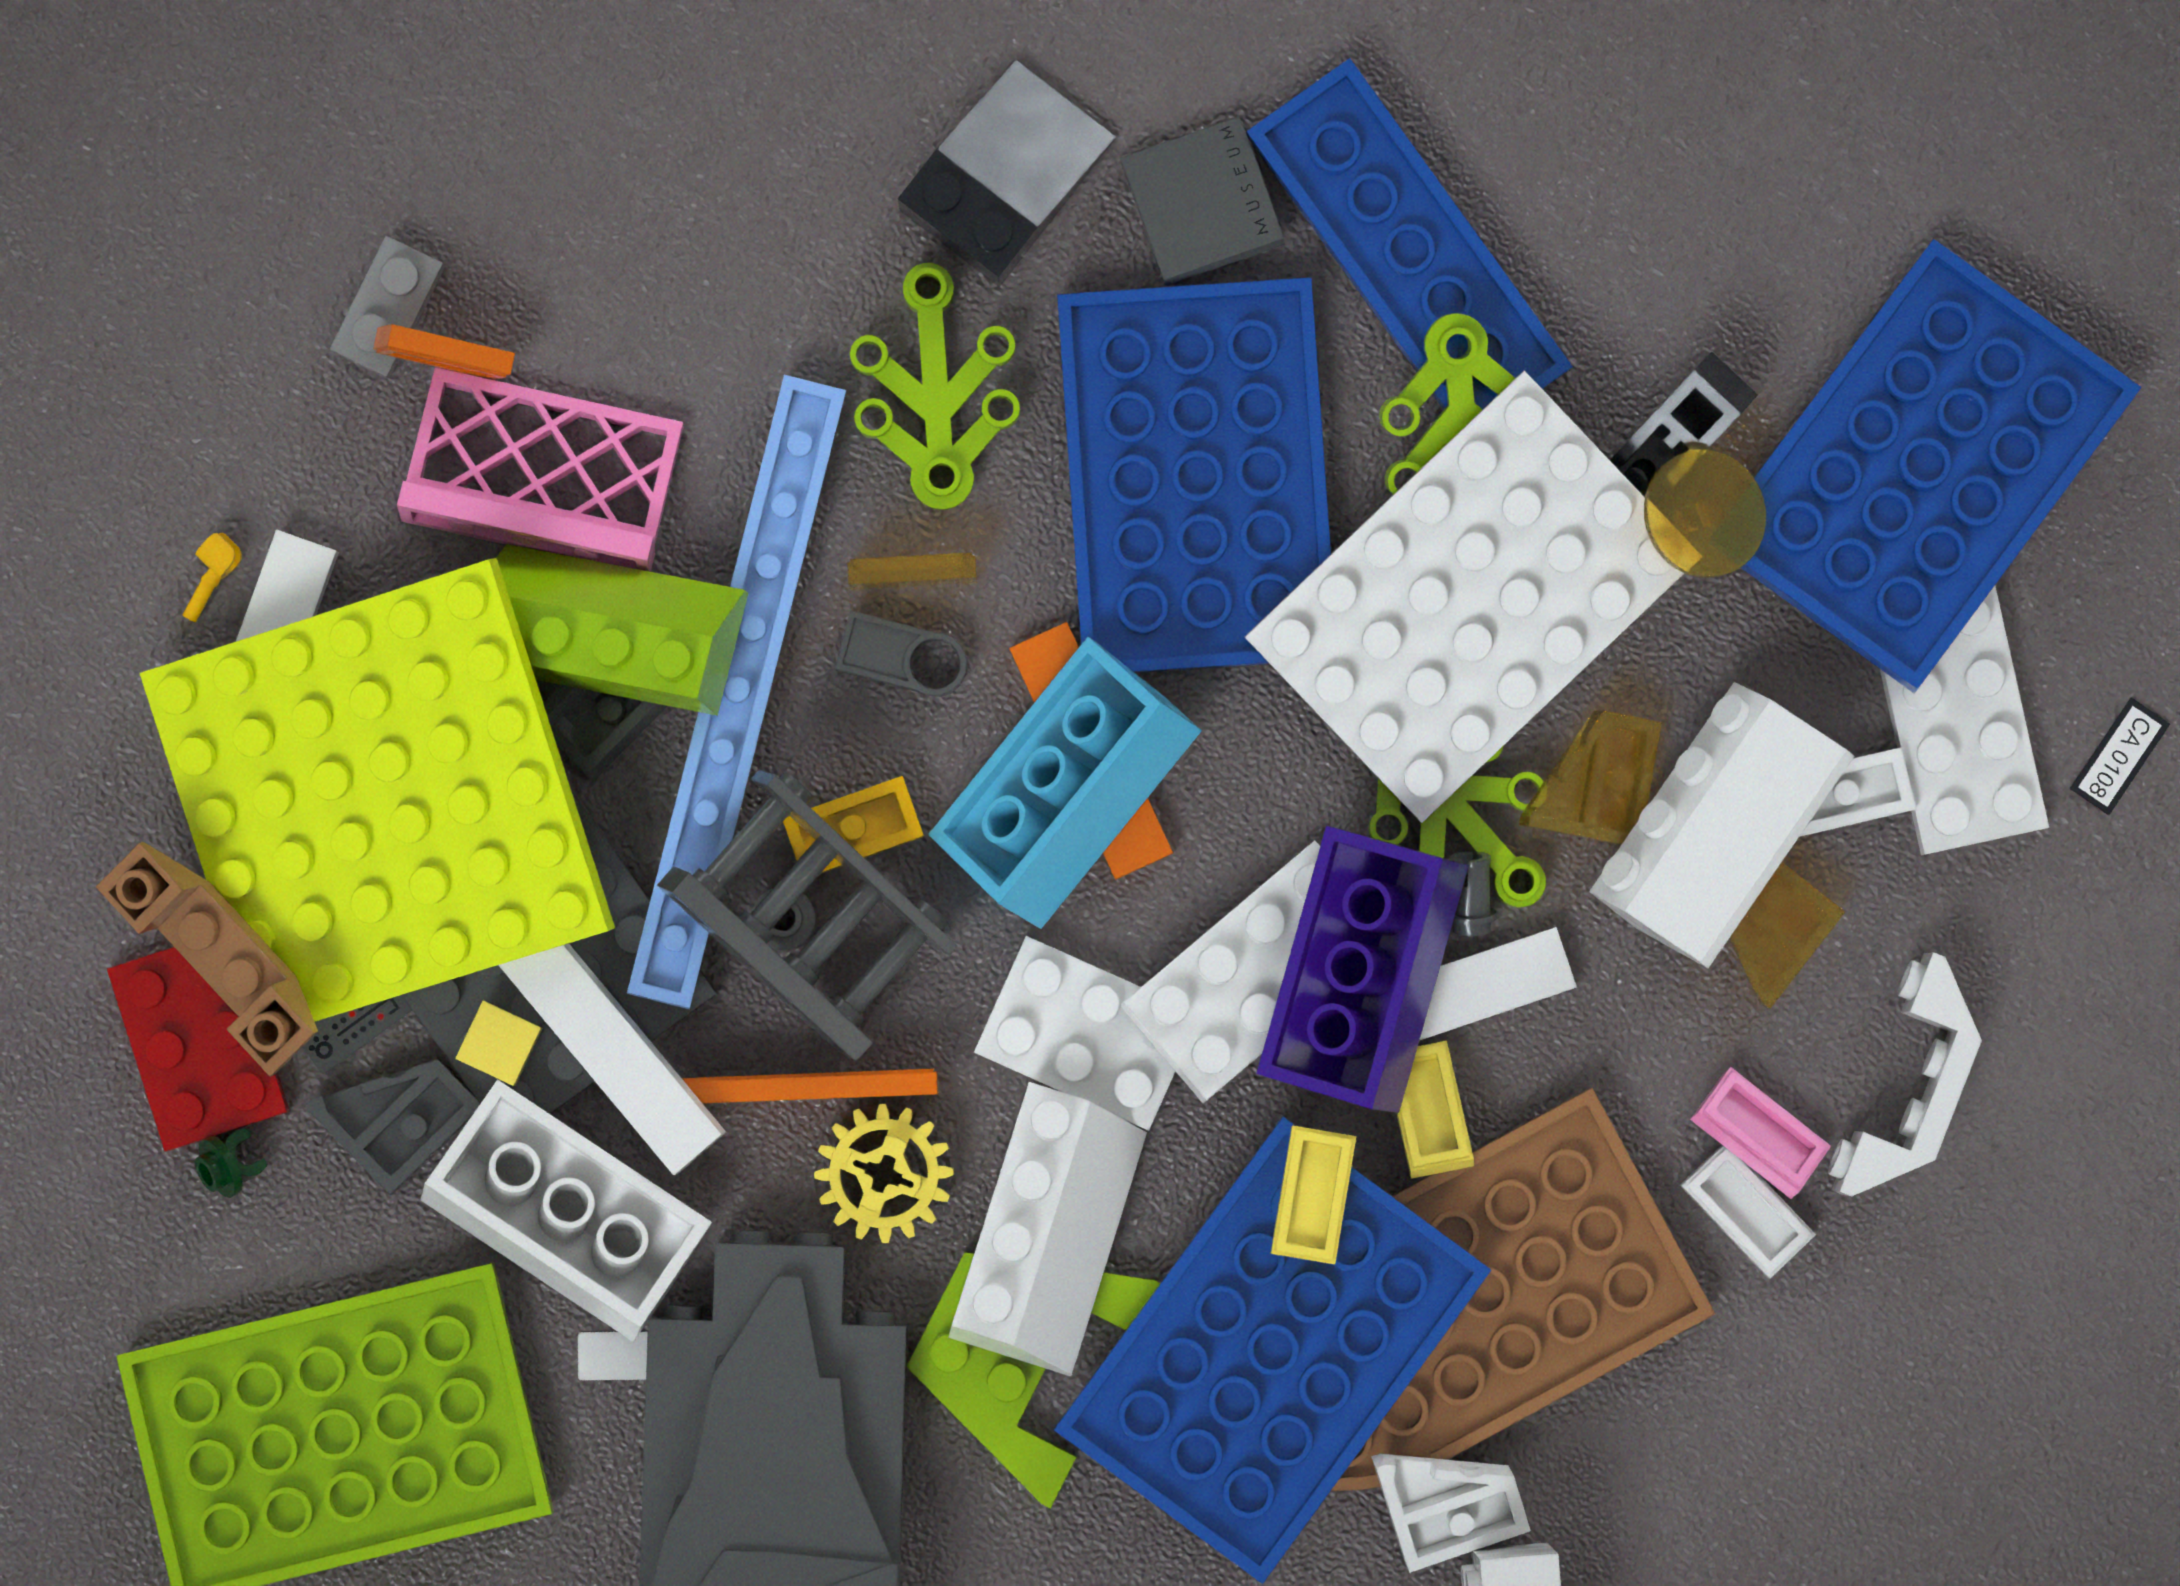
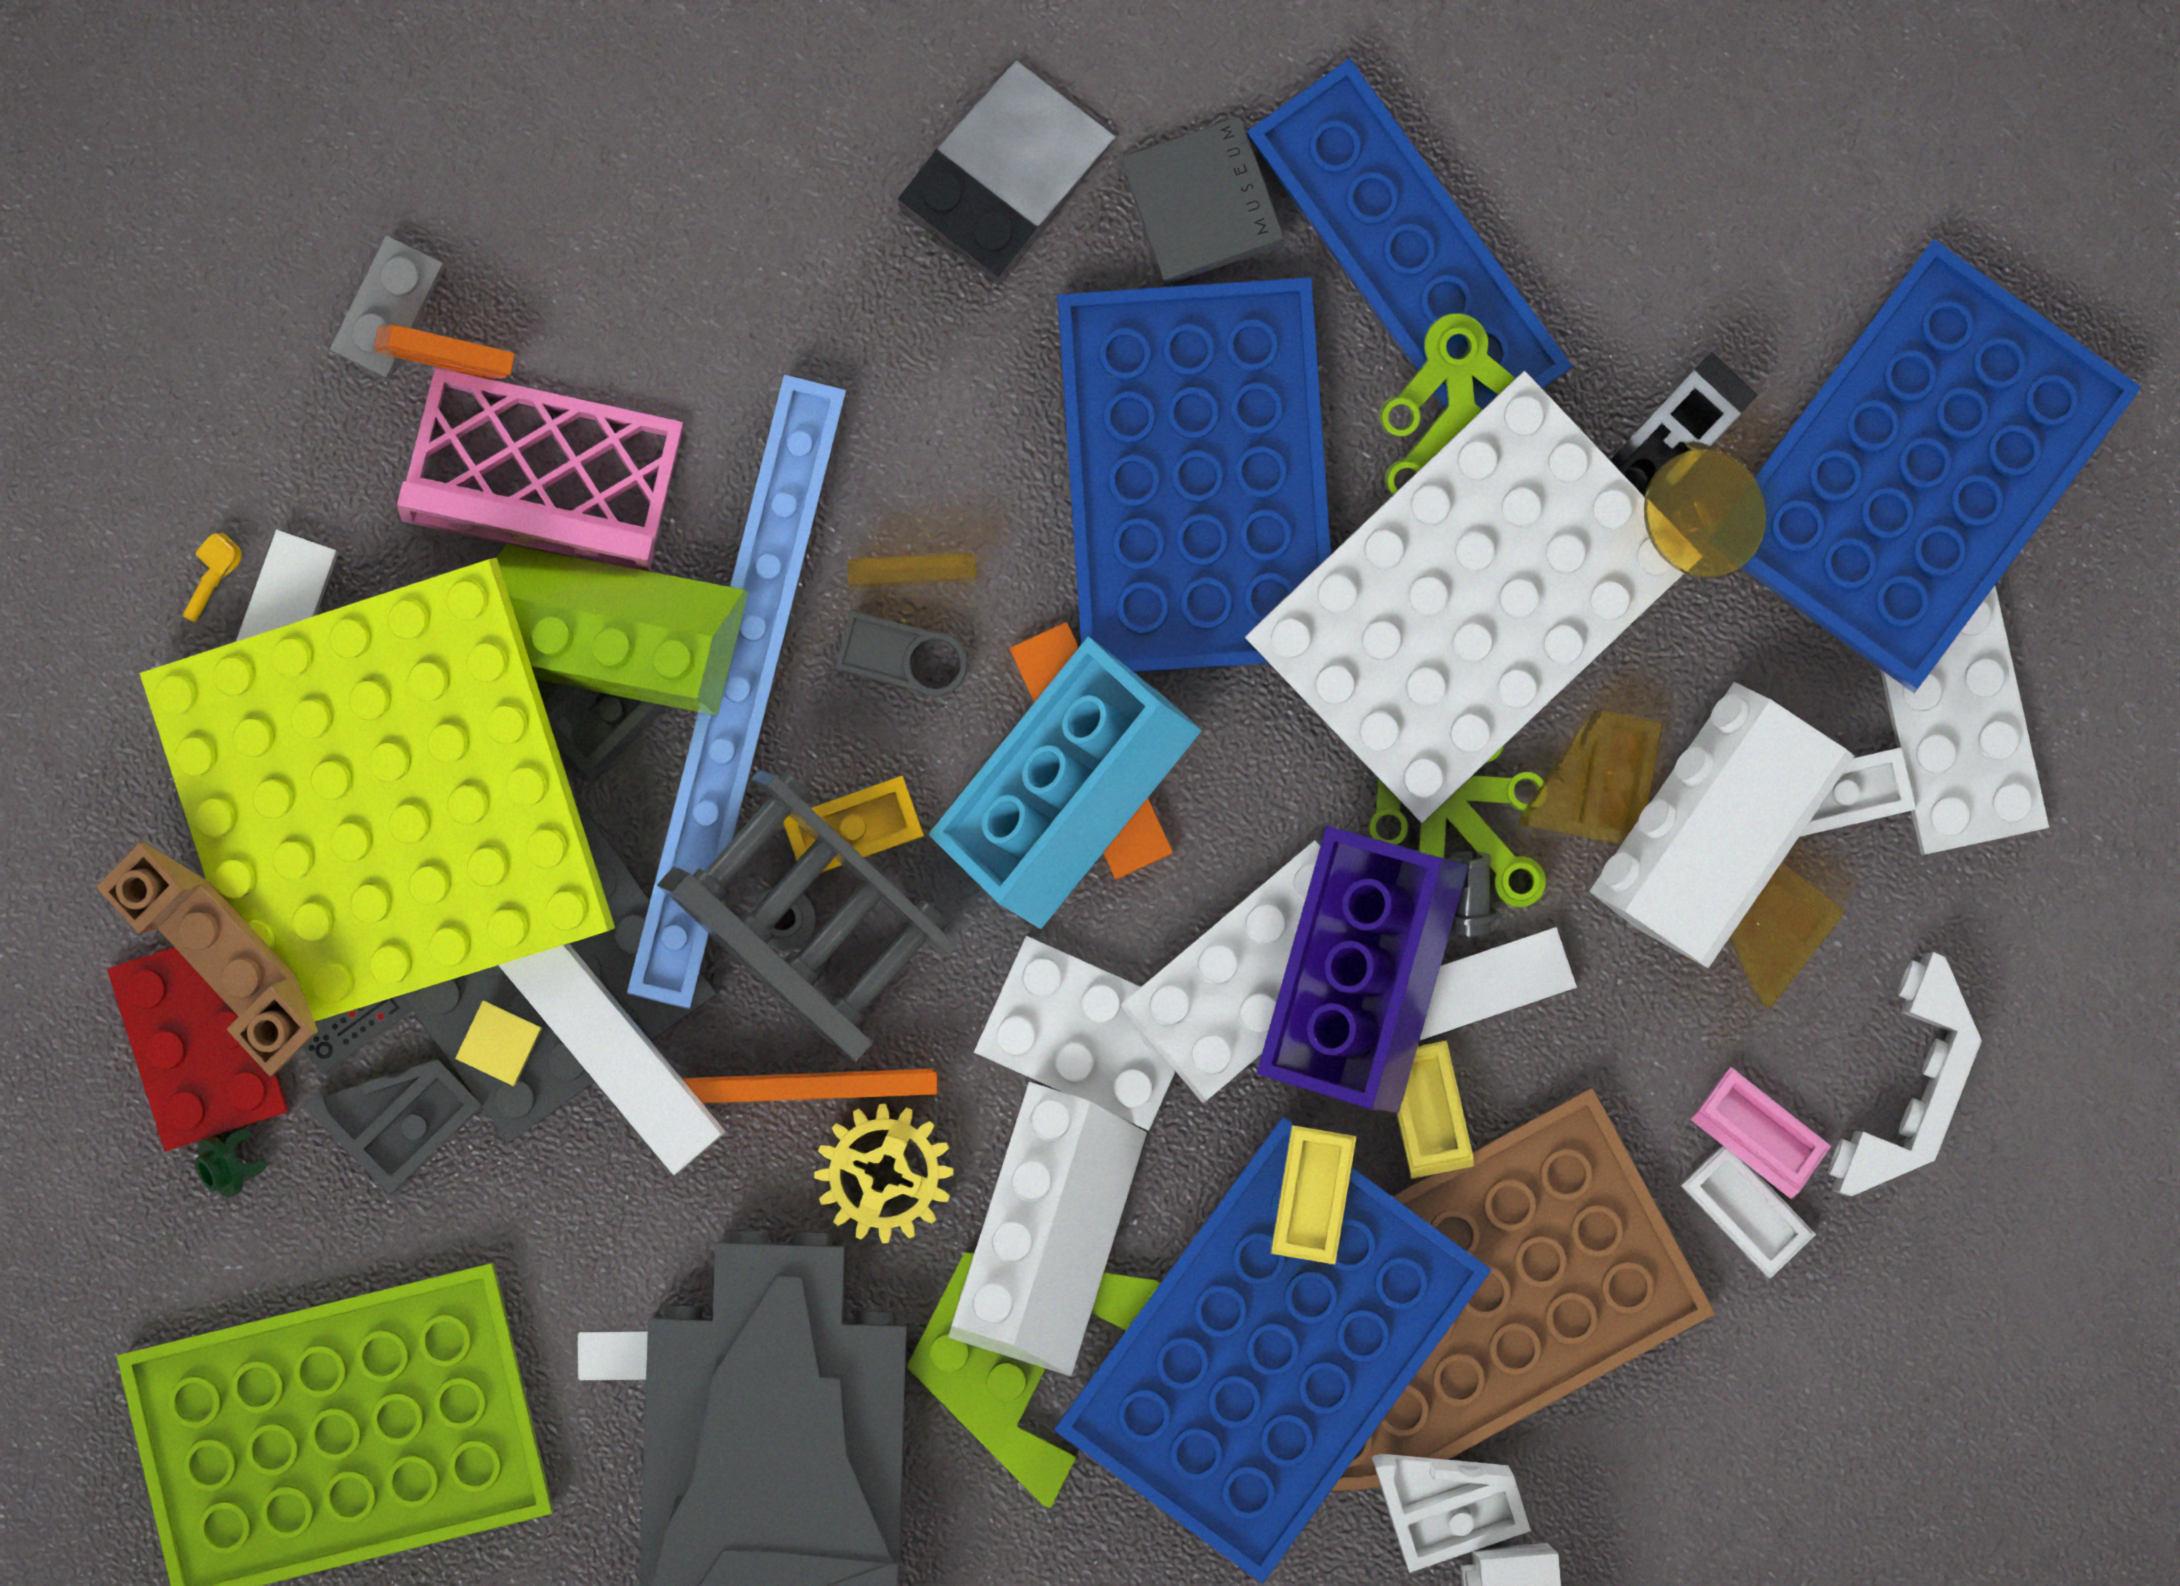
white slope [420,1079,712,1342] -> none
lime plant [850,263,1020,510] -> none
sticker [2070,697,2170,815] -> none

